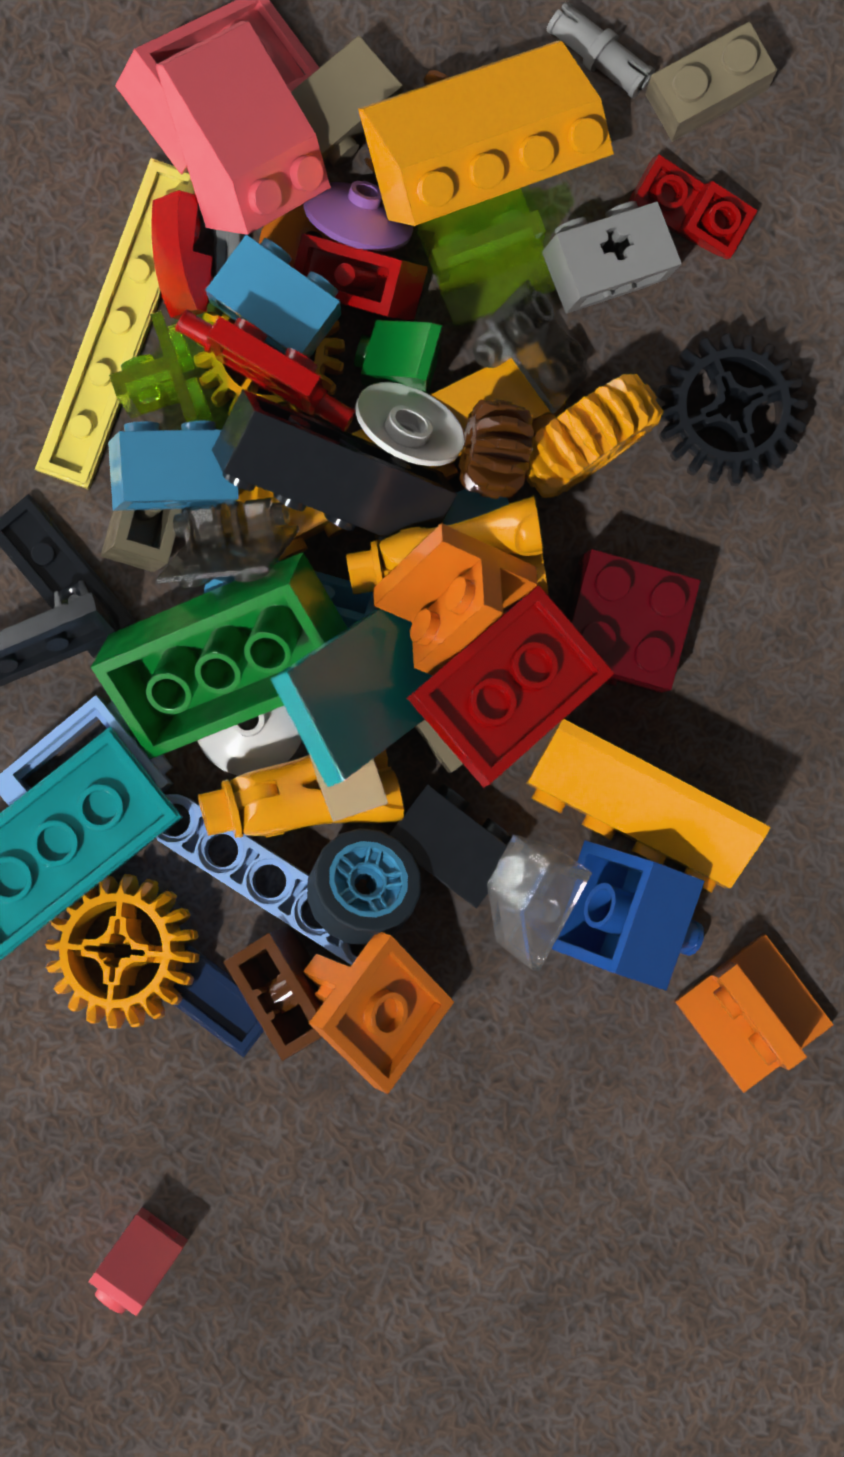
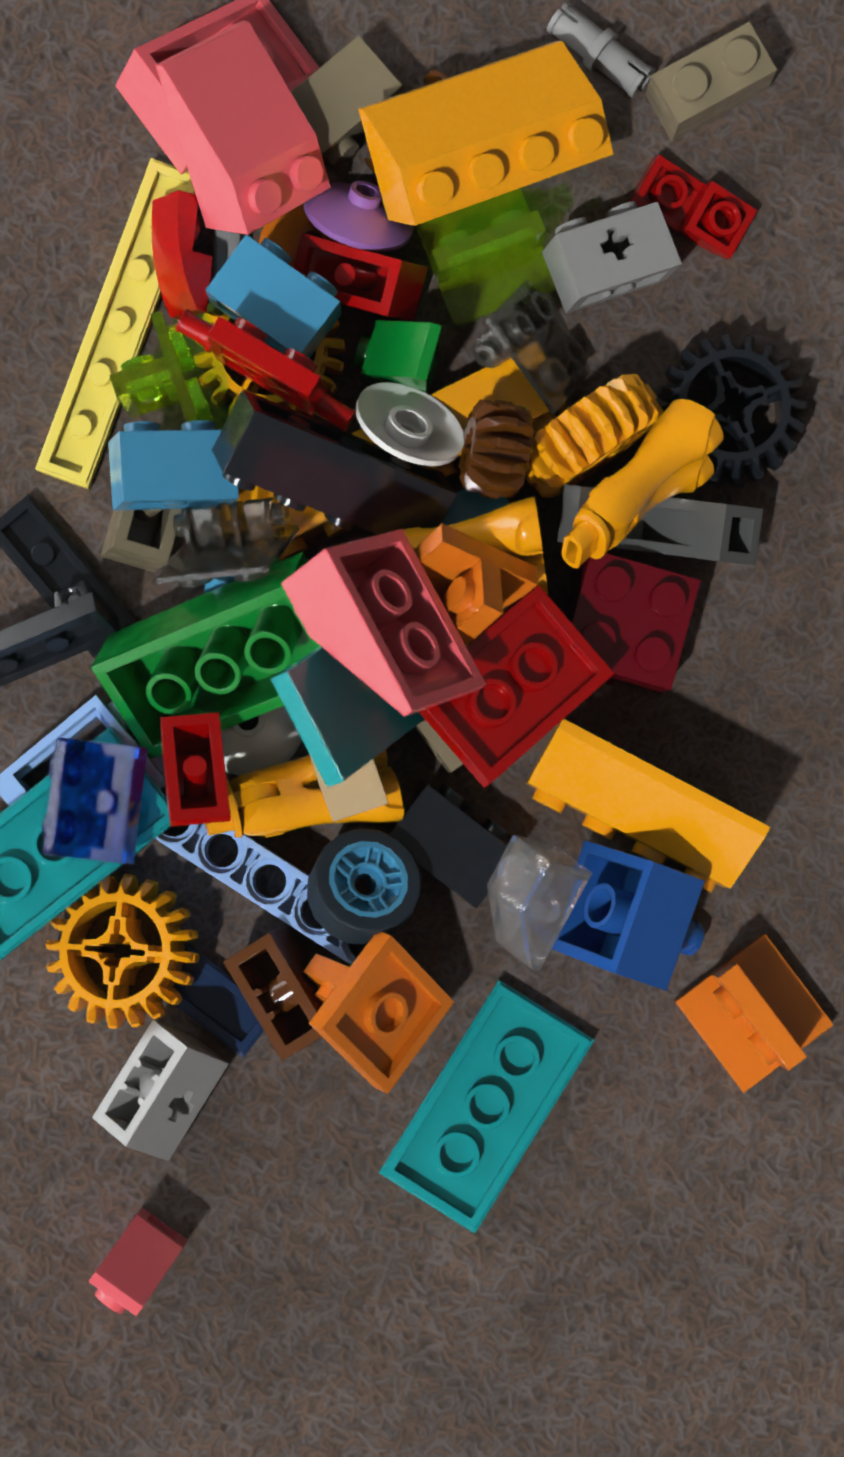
none -> clear blue bracket [42,737,148,864]
none -> light grey brick [92,1020,229,1161]
none -> red slope [160,712,230,827]
none -> coral slope [281,529,486,716]
none -> teal tile [379,979,595,1234]
none -> dark grey arch [557,484,763,565]
none -> light orange piece [561,399,723,568]

